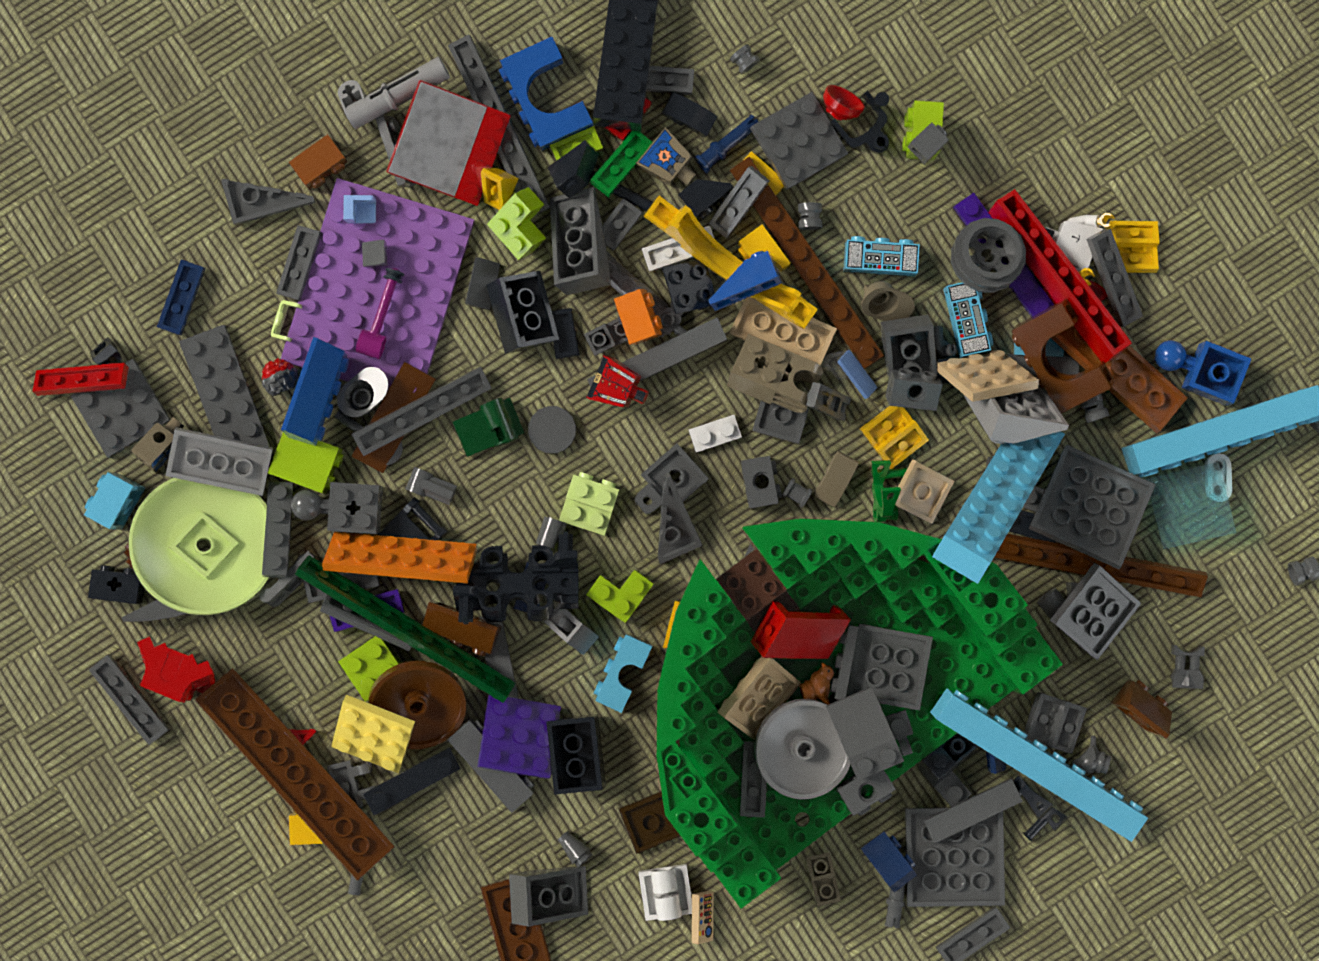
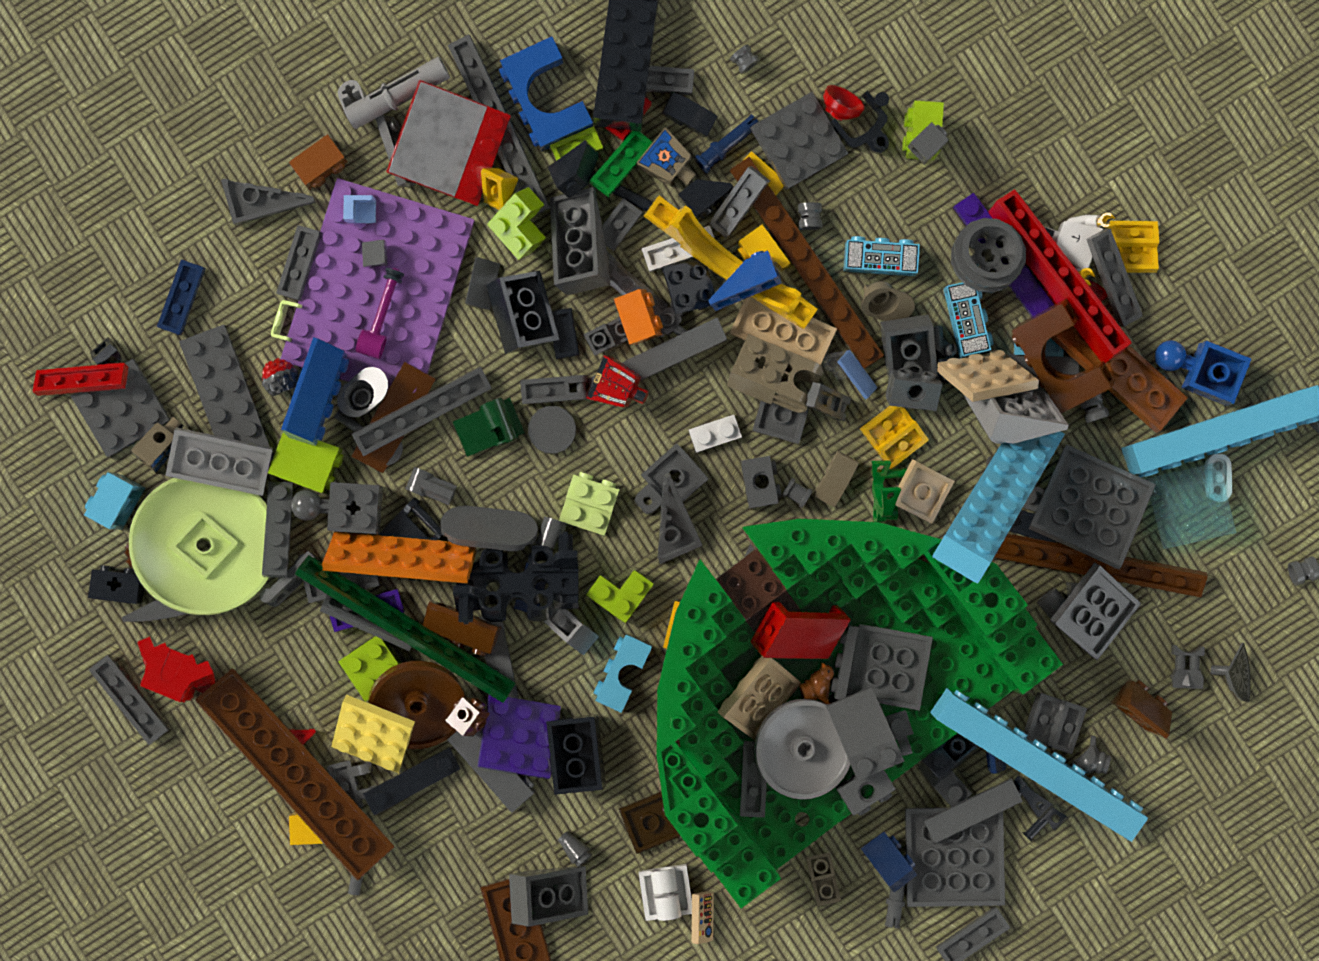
none -> dark grey tile [441,506,538,551]
none -> brick [446,697,490,737]
none -> dark grey plate [520,375,588,404]
none -> shield [1211,643,1251,702]

